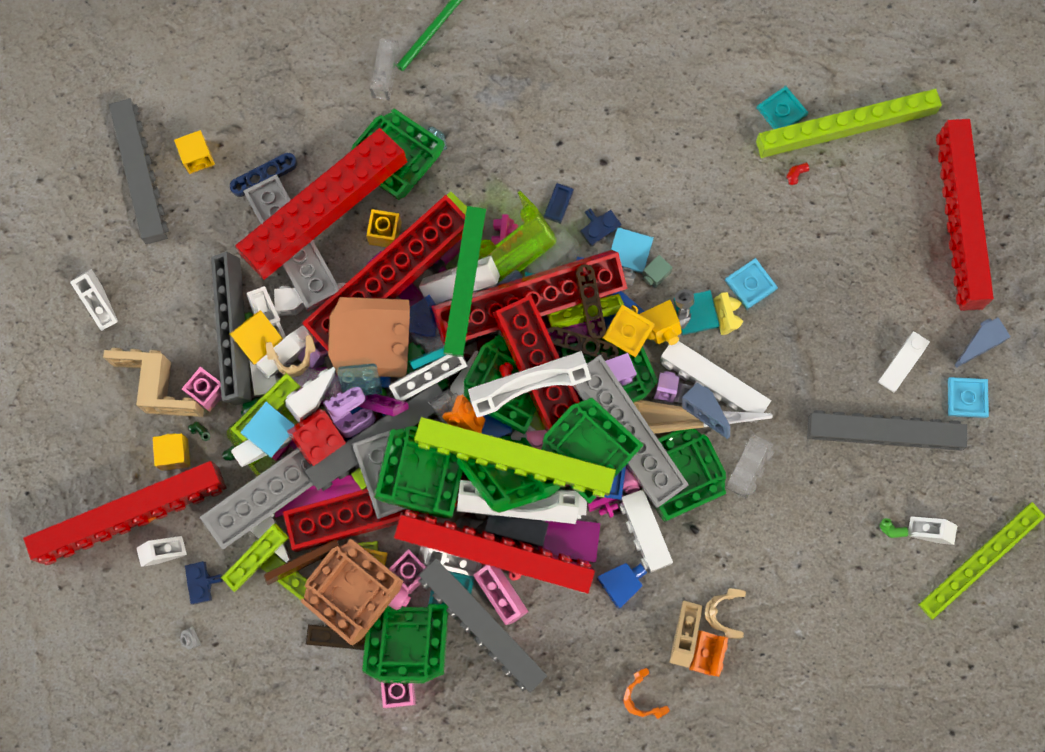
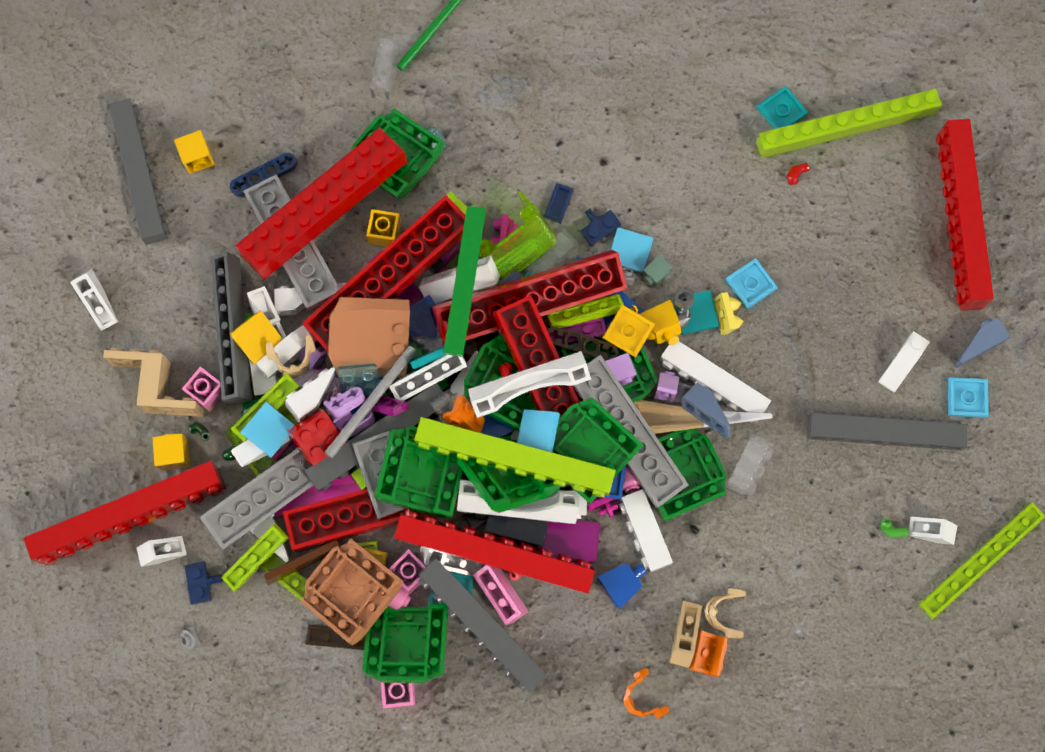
dark brown beam [576,264,606,339] -> none
none -> light grey piece [325,346,417,458]
none -> medium azure tile [517,409,560,452]

